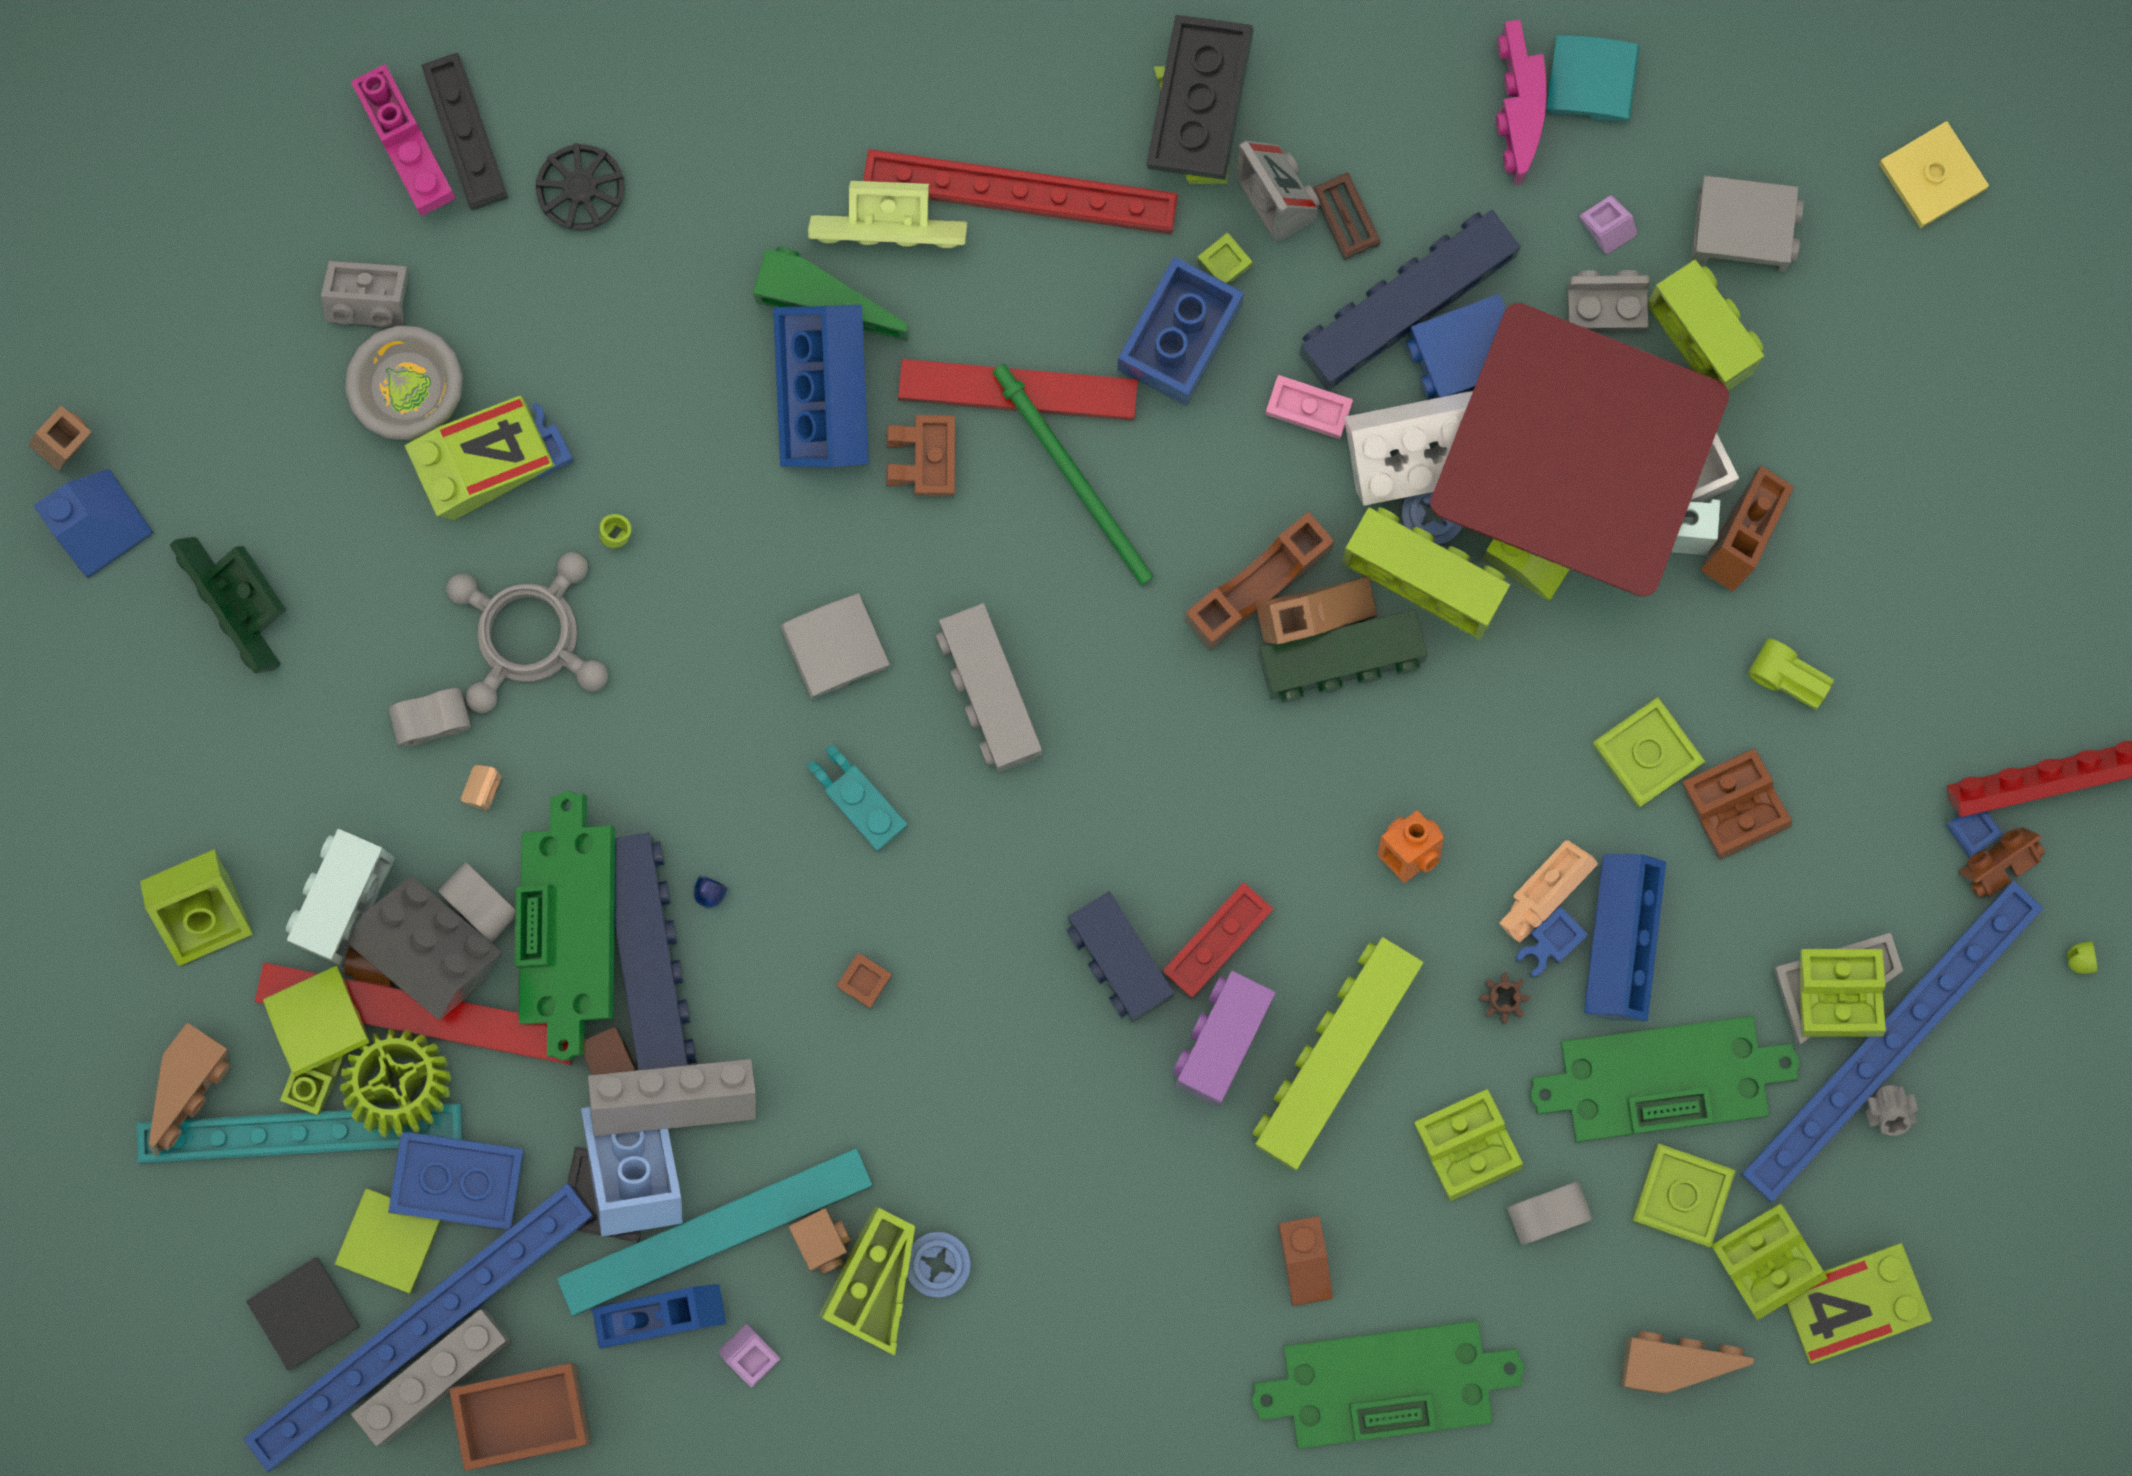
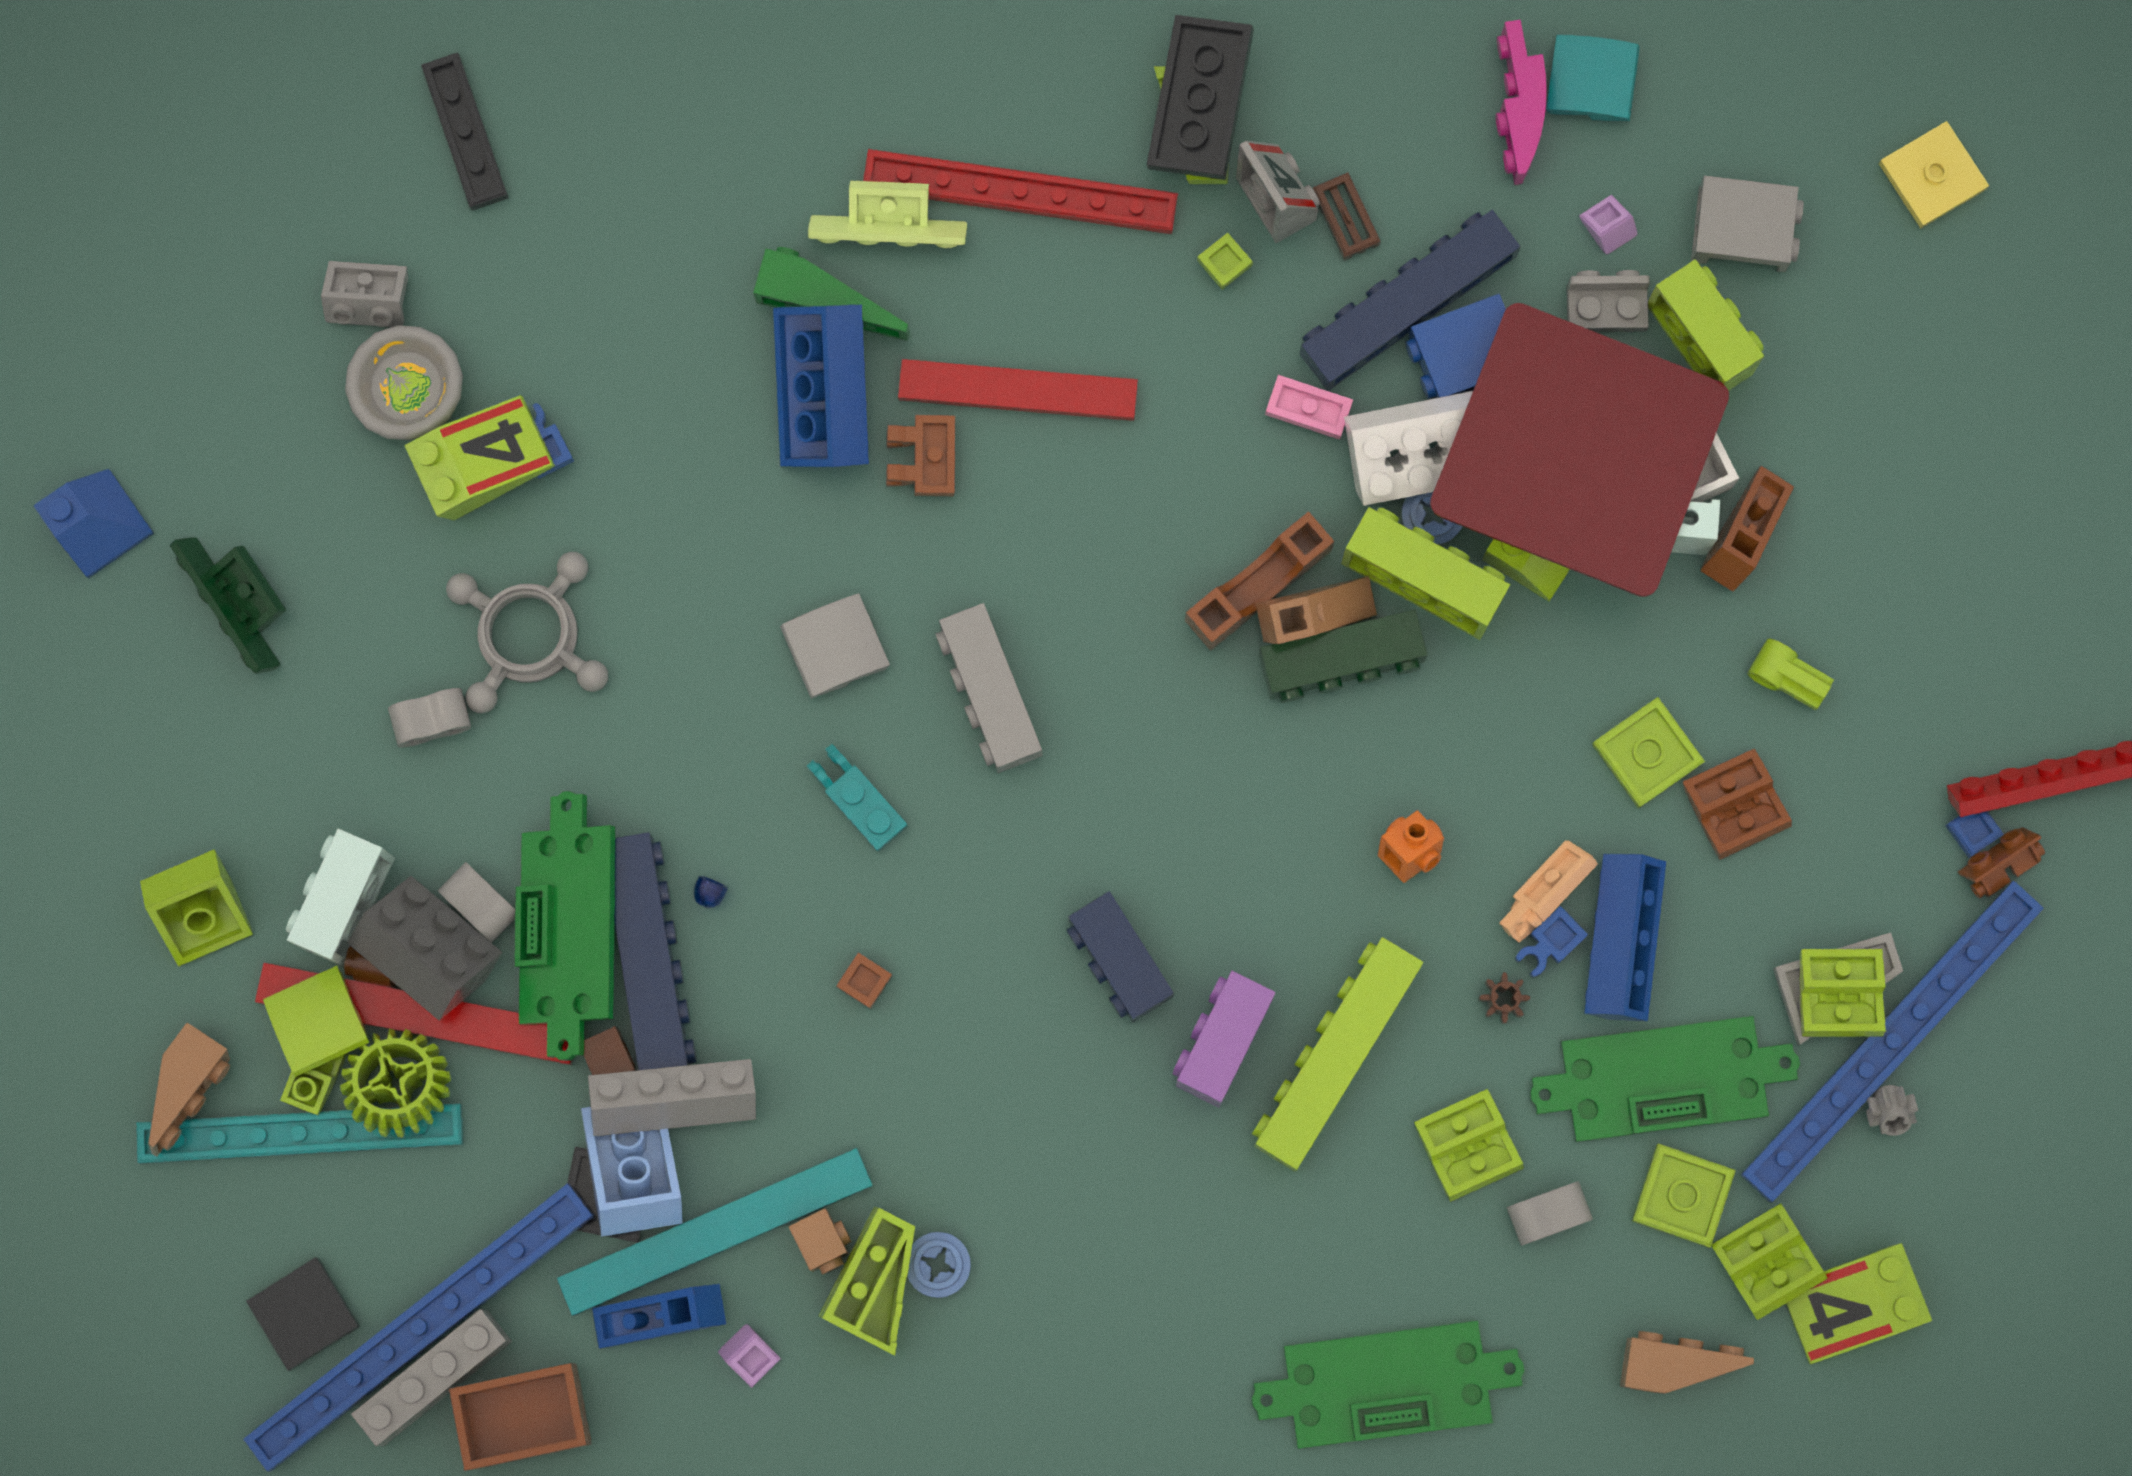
medium nougat brick [28,405,92,472] -> none
lime tile [335,1188,442,1294] -> none
dark pink slope [350,64,456,216] -> none
blue plate [388,1131,523,1230] -> none
light nougat slope [461,765,502,812] -> none
black wheel [536,143,624,230] -> none
lime hinge [598,514,631,549] -> none
green bar [992,363,1154,586] -> none
blue brick [1117,256,1244,406] -> none
red plate [1162,882,1273,999] -> none
dark orange slope [1277,1216,1333,1306] -> none
lime hinge [2066,941,2098,975] -> none

